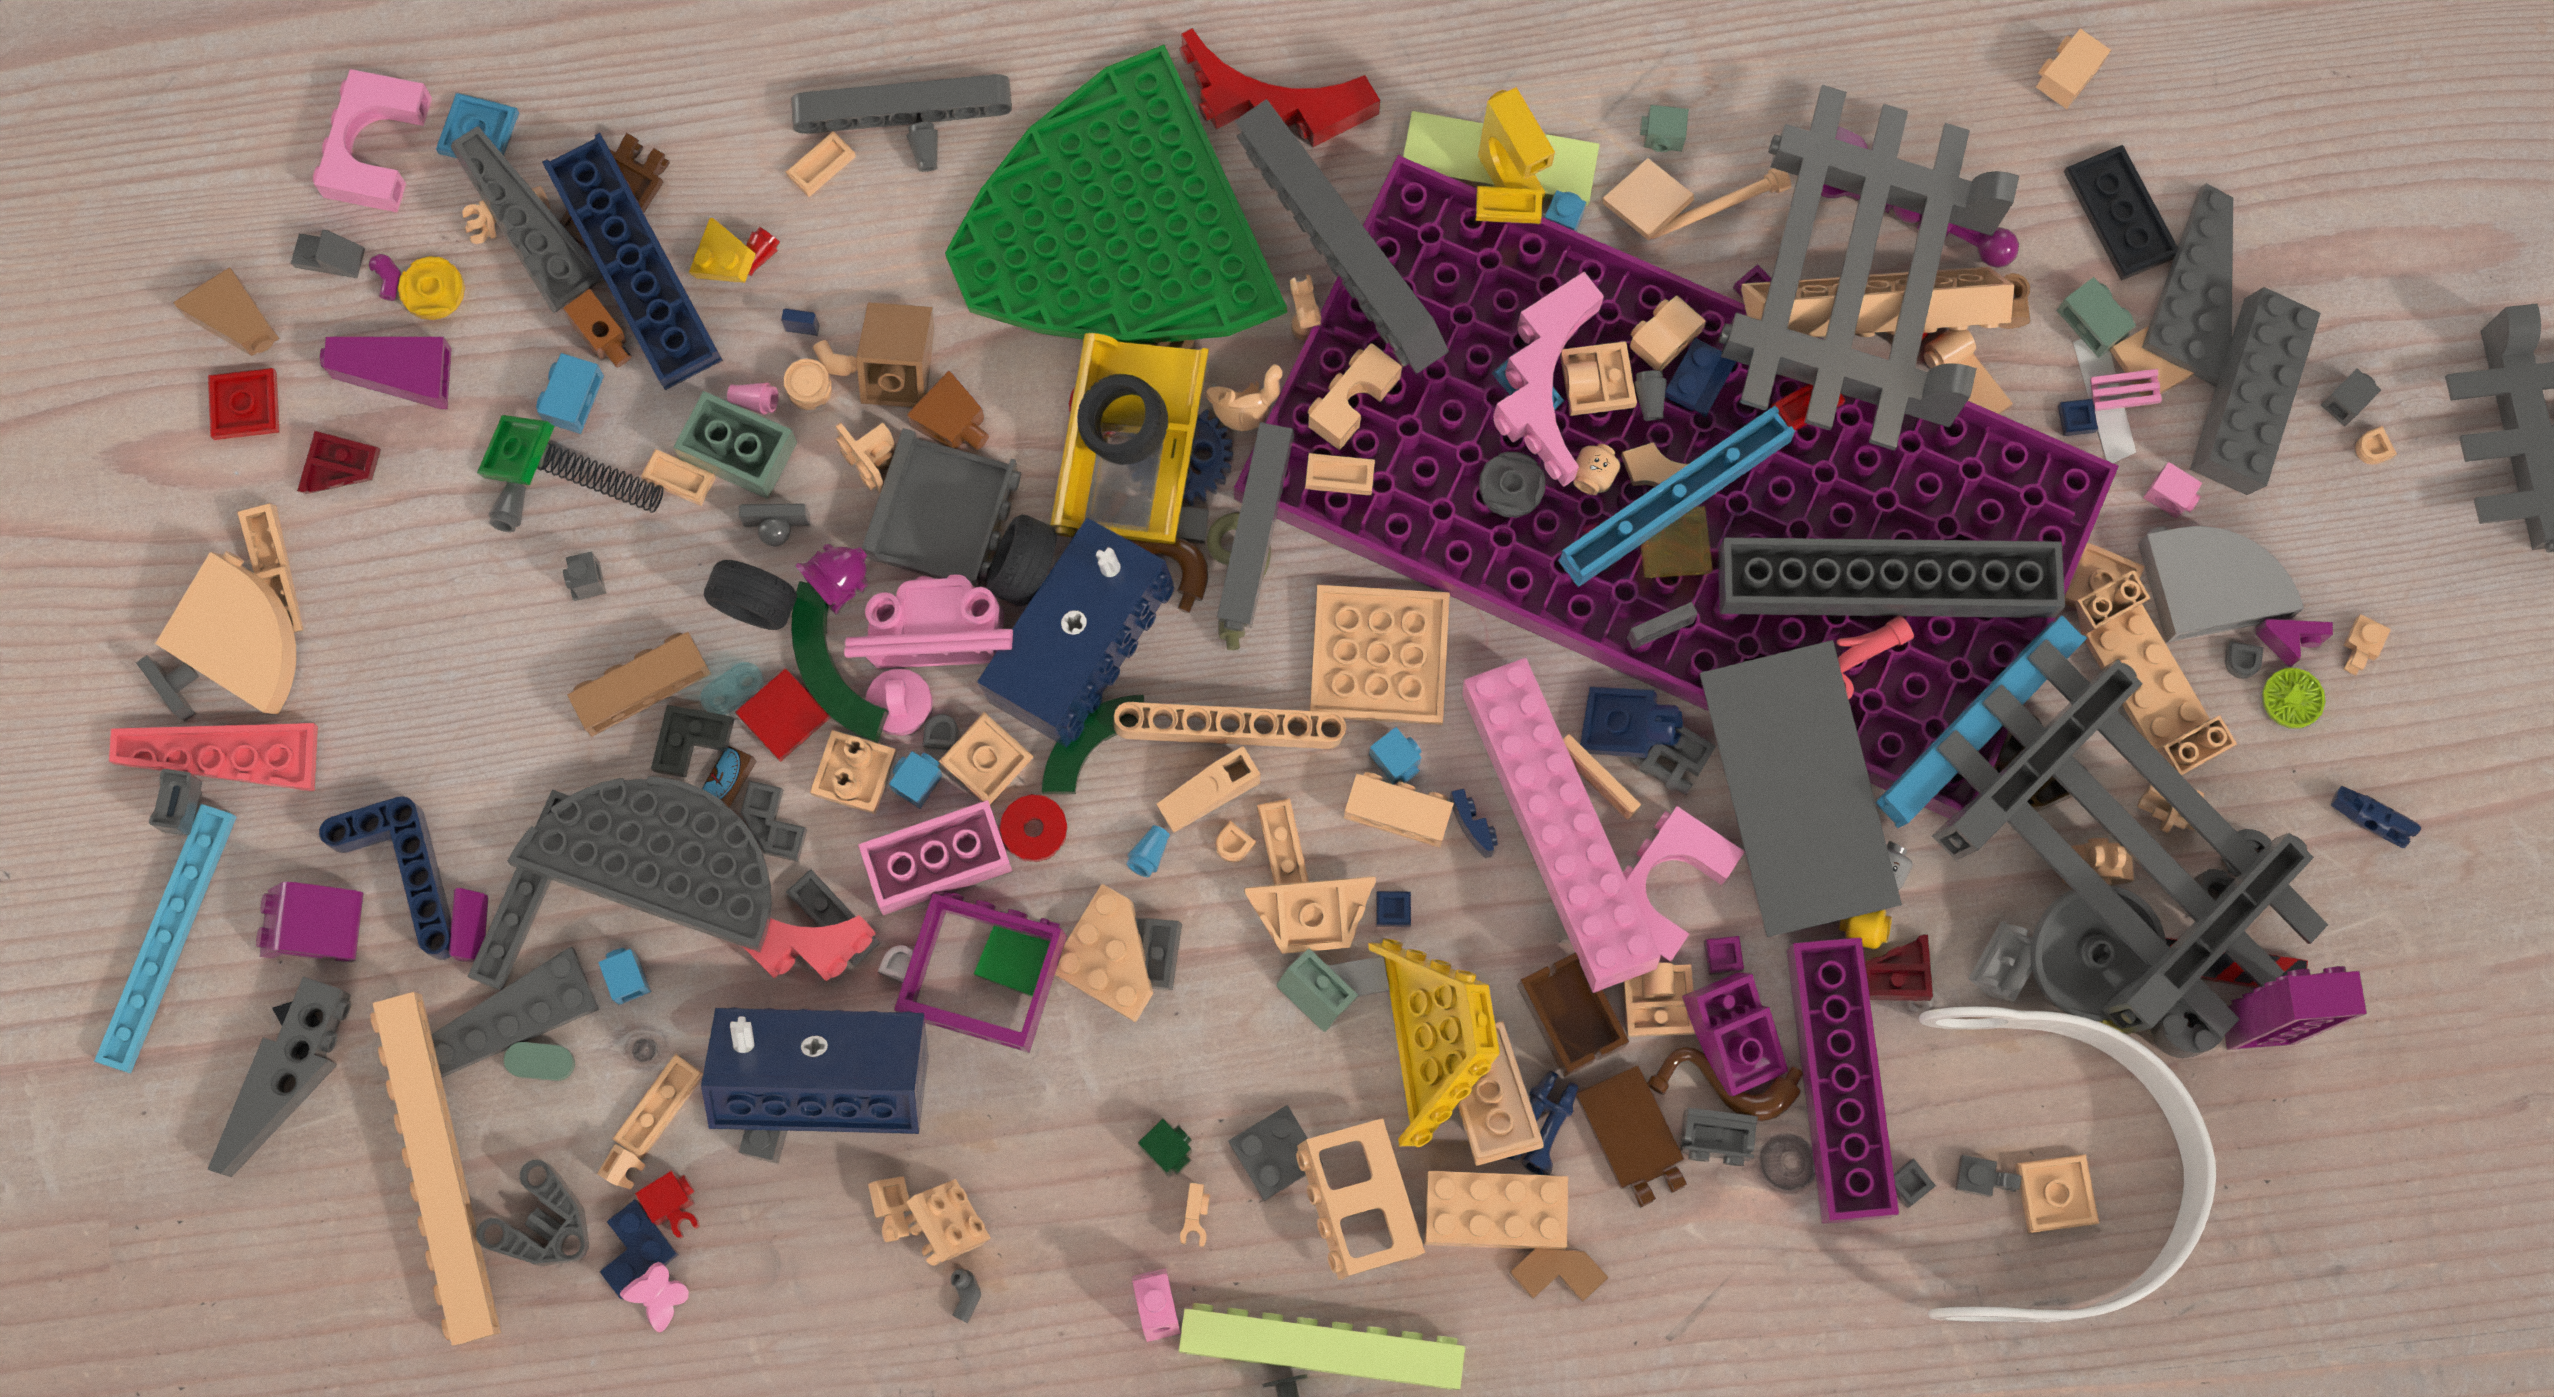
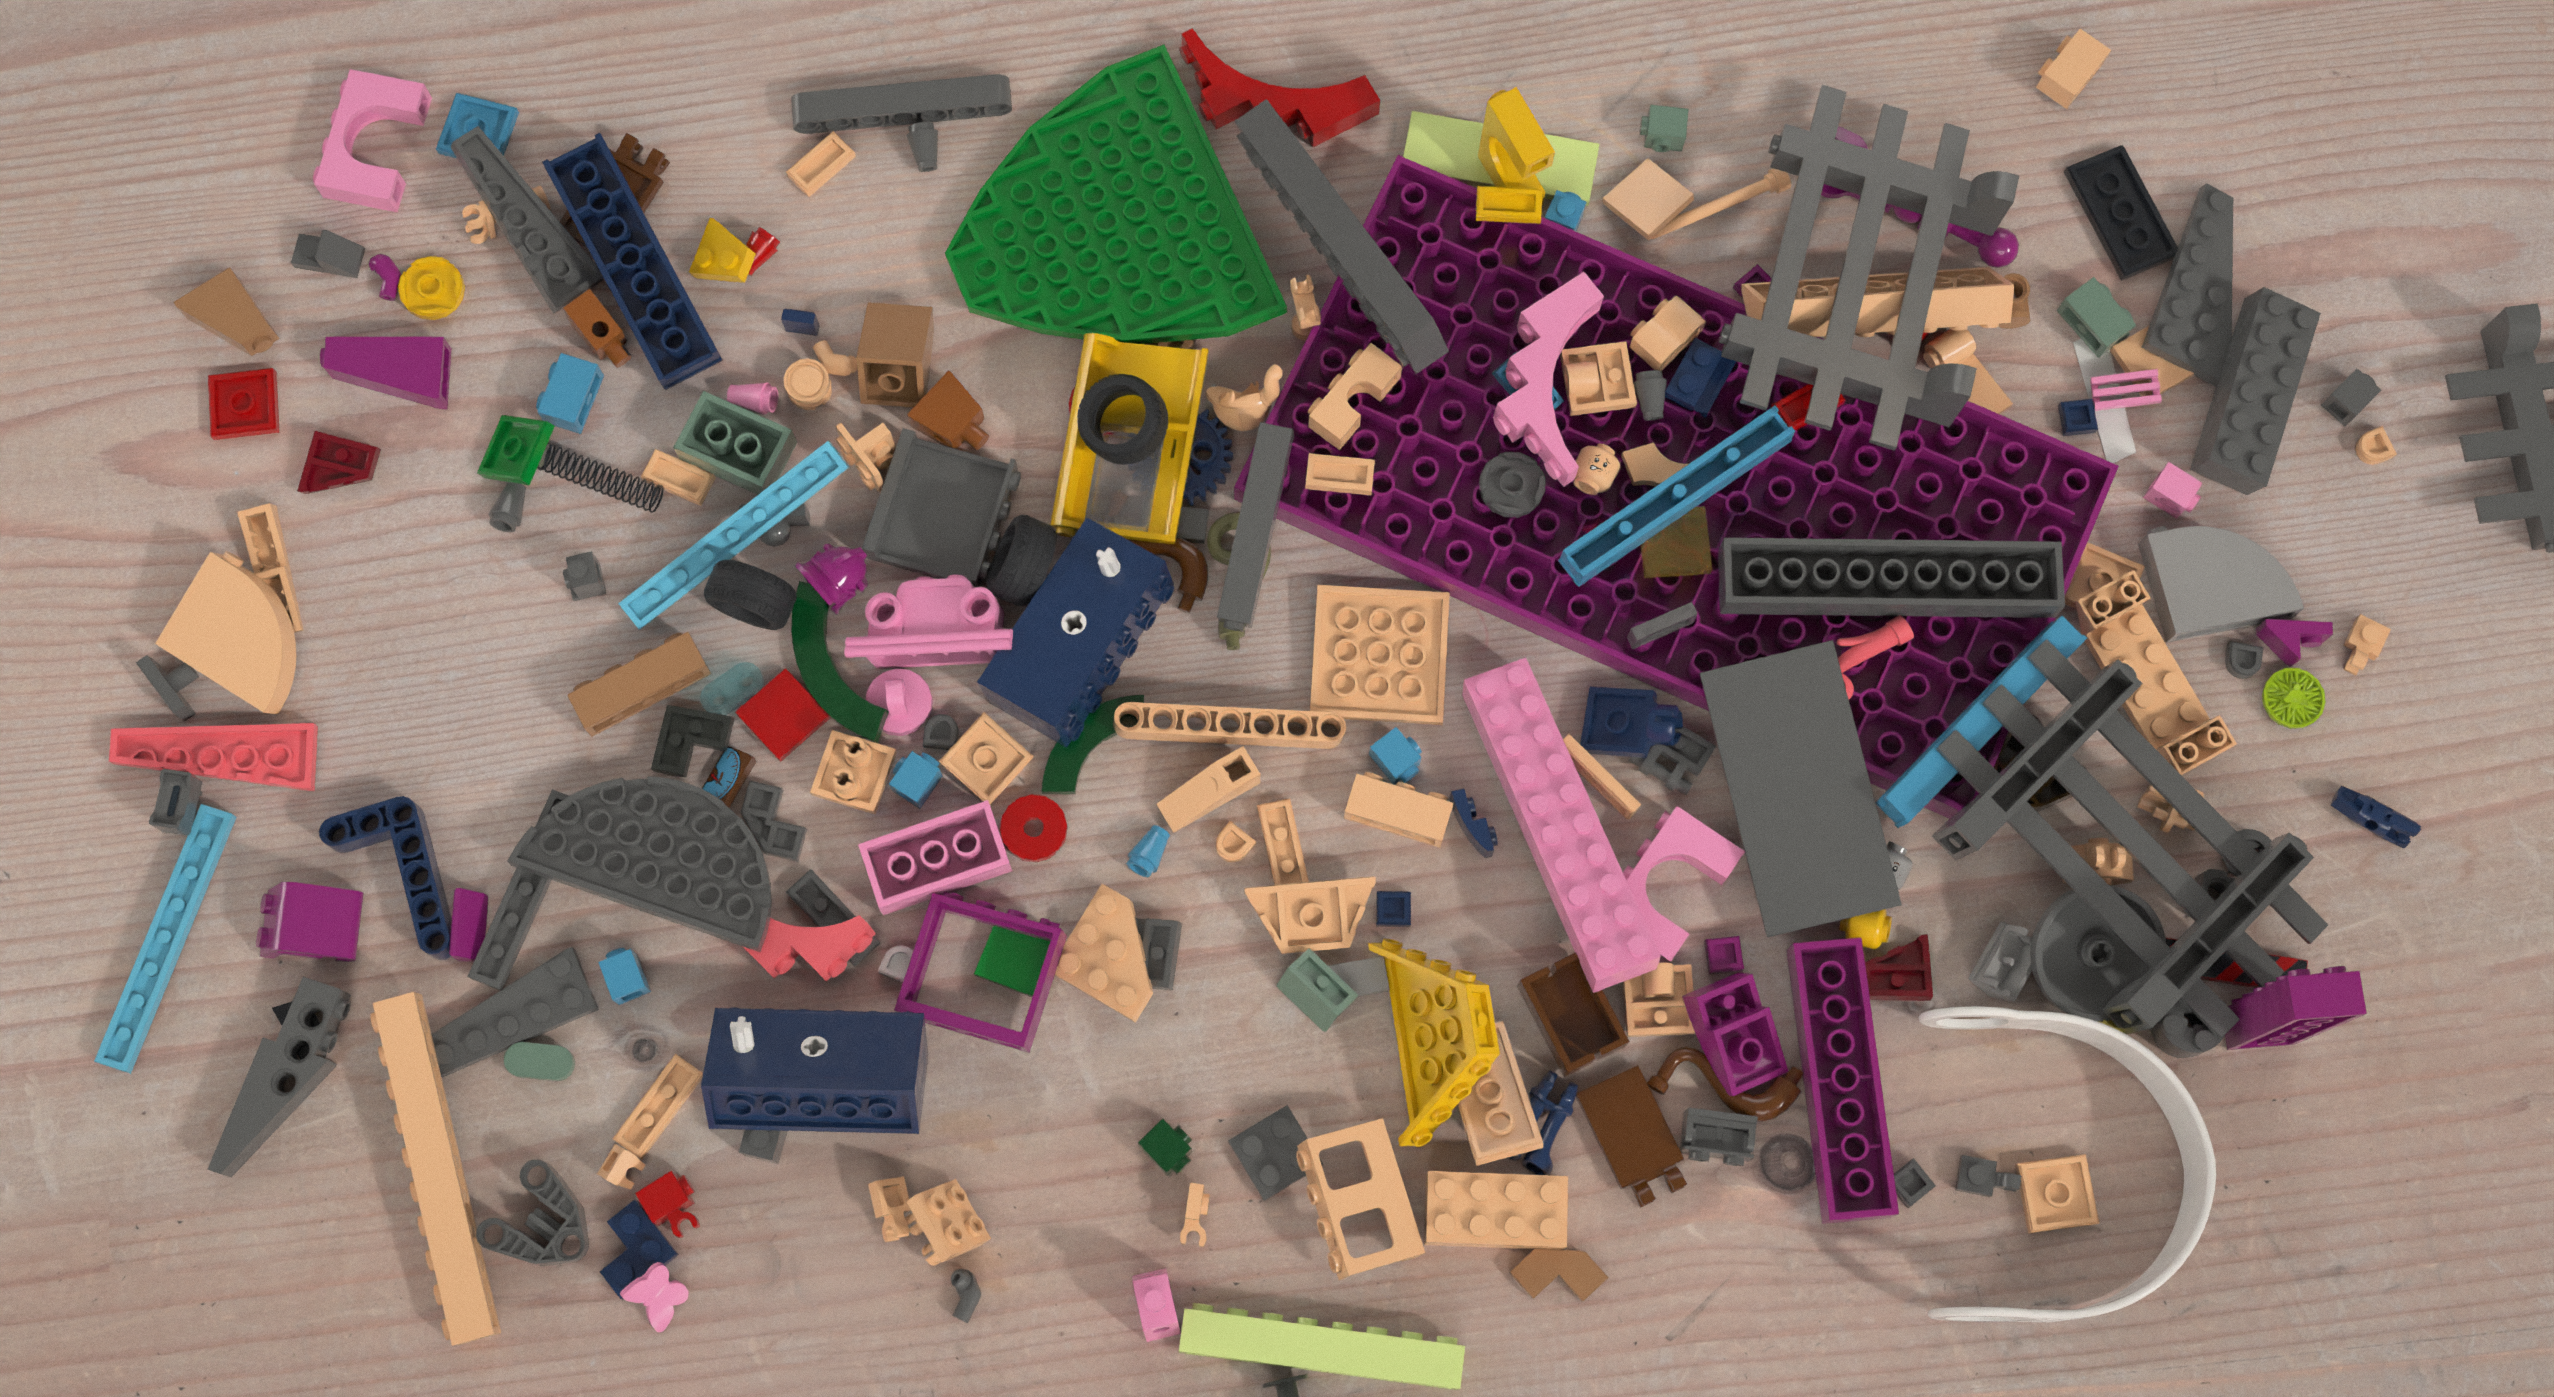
none -> medium azure plate [618,441,850,630]

